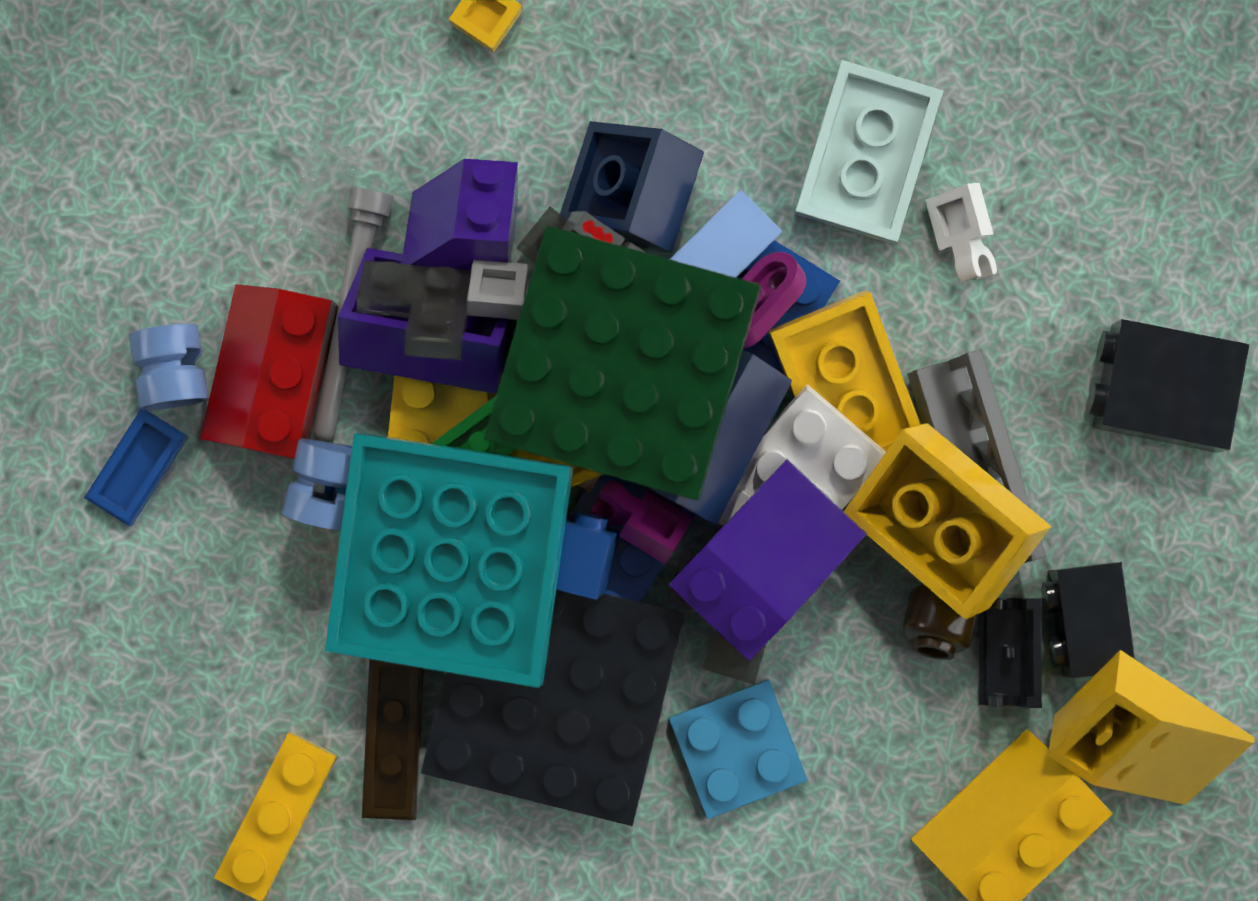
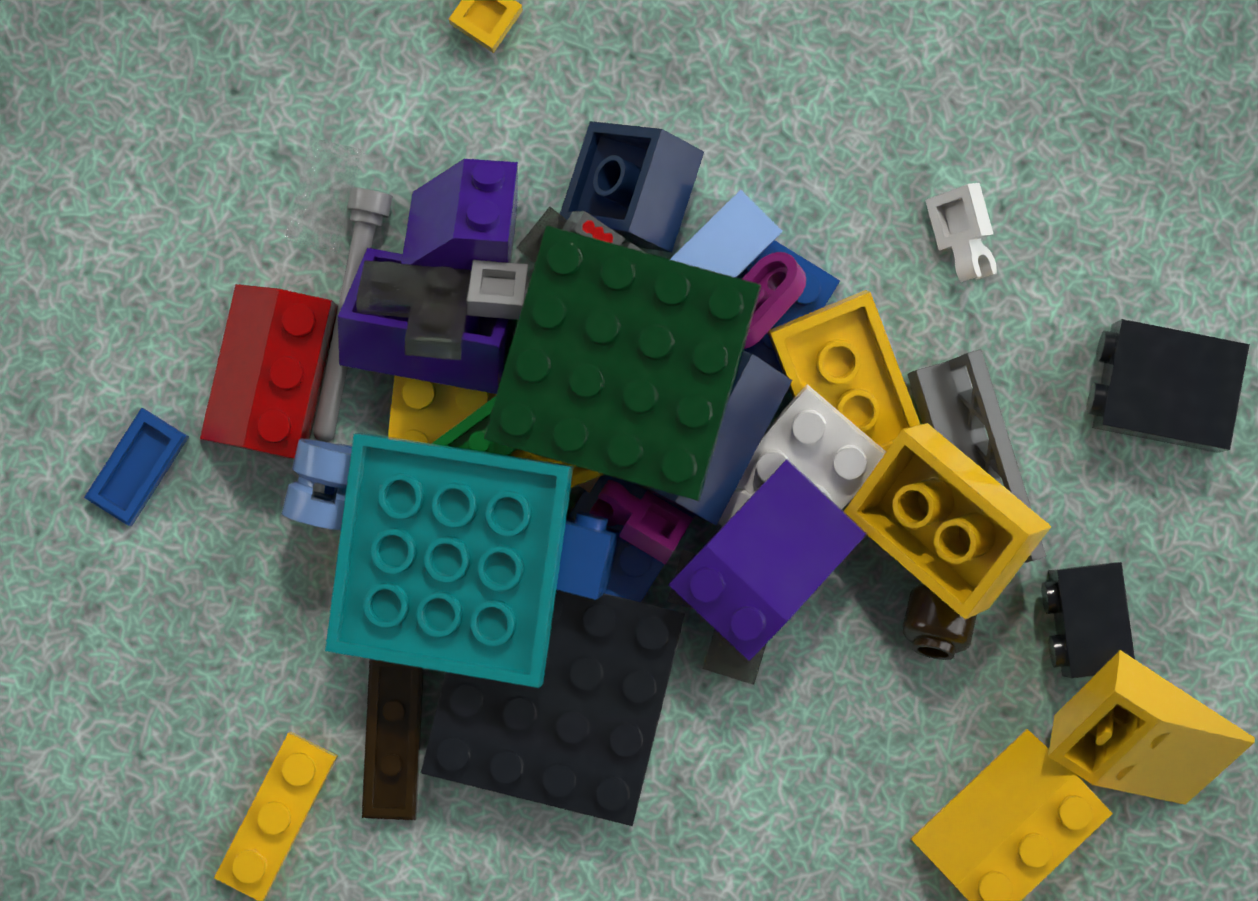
medium blue wheel [128,324,209,410] -> none
dark azure plate [669,679,808,819] -> none
light aqua plate [794,60,944,245] -> none
black hinge [979,598,1042,708] -> none

